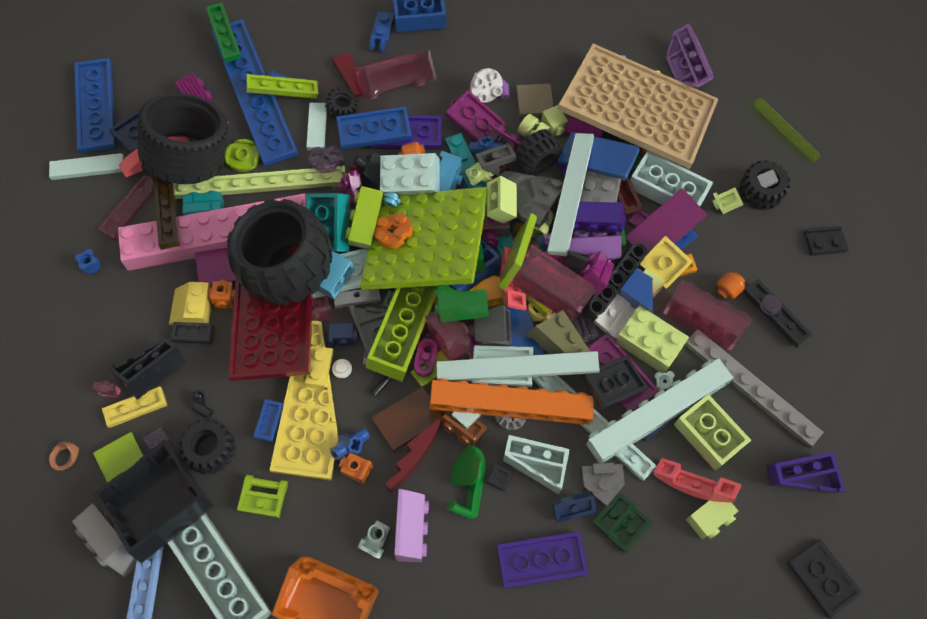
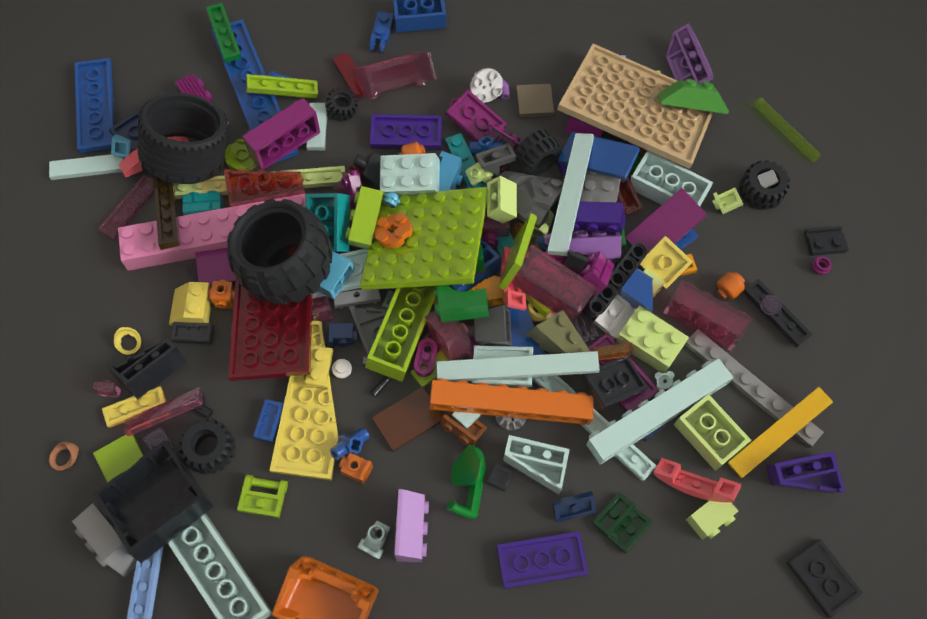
blue brick [75,249,101,274] -> none
plate [308,146,345,173] -> none
blue tile [336,106,412,150] -> none
dark red slope [385,419,441,494] -> none
yellowish green wheel [518,114,551,138] -> none
yellowish green brick [541,105,568,136] -> none
flat silver plate [581,463,625,507] -> none
magenta tile [628,209,649,229] -> none
none -> medium azure slope [111,134,131,158]
none -> light yellow piece [114,327,142,355]
none -> clear pink tile [124,387,203,436]
none -> clear red wedge [224,169,307,207]
none -> magenta brick [243,98,321,171]
none -> clear orange tile [592,342,633,360]
none -> bright green wedge [657,79,729,114]
none -> yellow tile [727,387,833,479]
none -> magenta plate [812,256,831,275]

